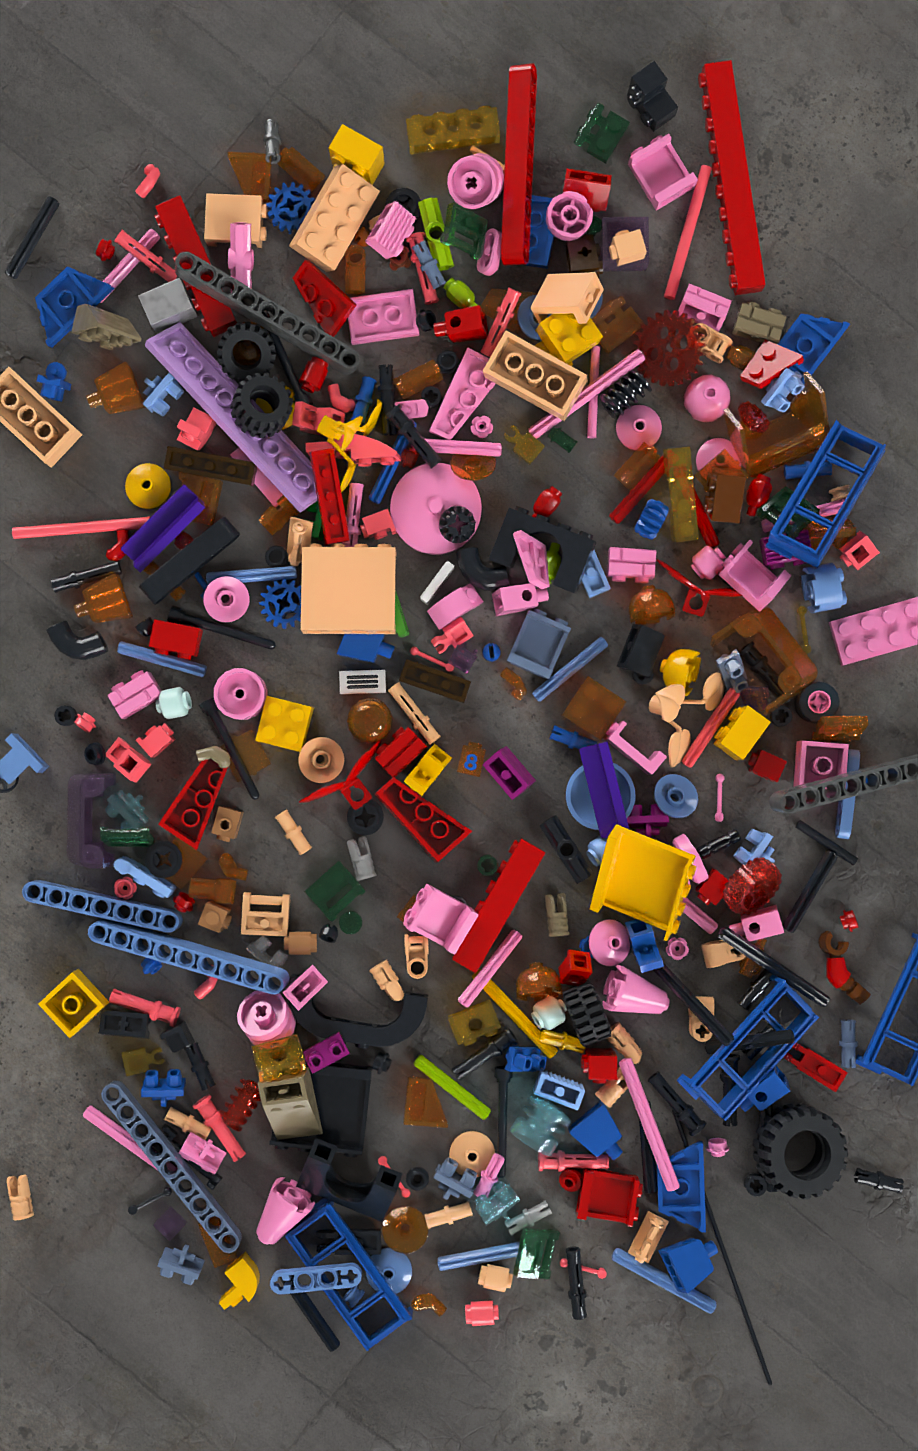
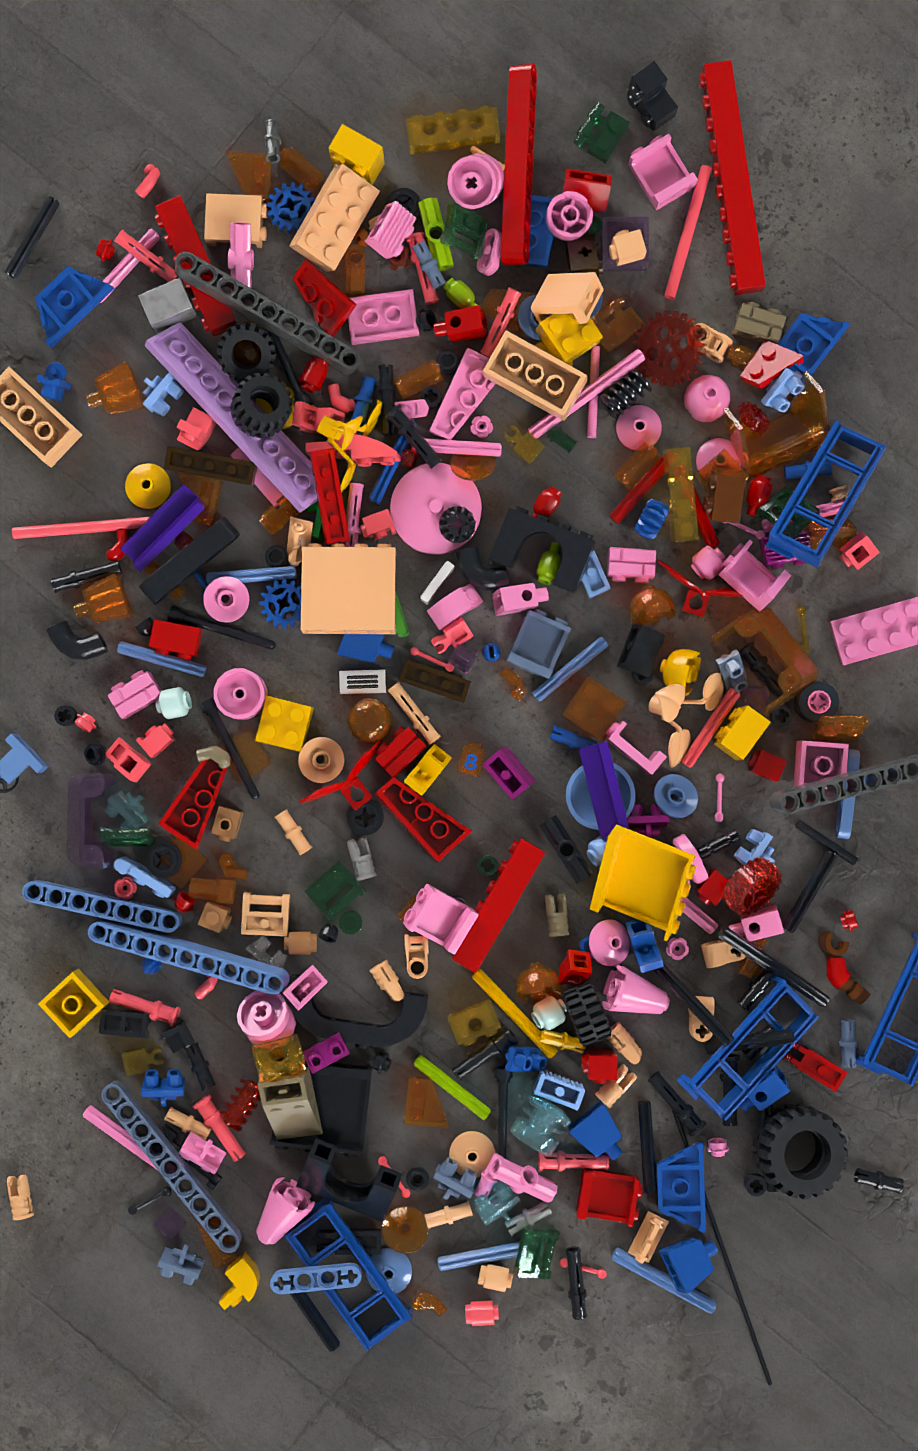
dark tan slope [71,304,142,350] -> none
medium blue bush [342,1285,365,1308] -> none
bright pink axle [458,930,522,1007] -> none
bright pink wing [513,530,550,589] -> none
red plate [559,1168,582,1192] -> none
bright pink axle [619,1058,680,1191] -> none
bright pink brick [677,284,732,332] -> none
medium blue brick [801,563,847,613] -> none
none -> bright pink piece [489,1156,558,1203]
none -> bright pink hinge [722,522,765,540]

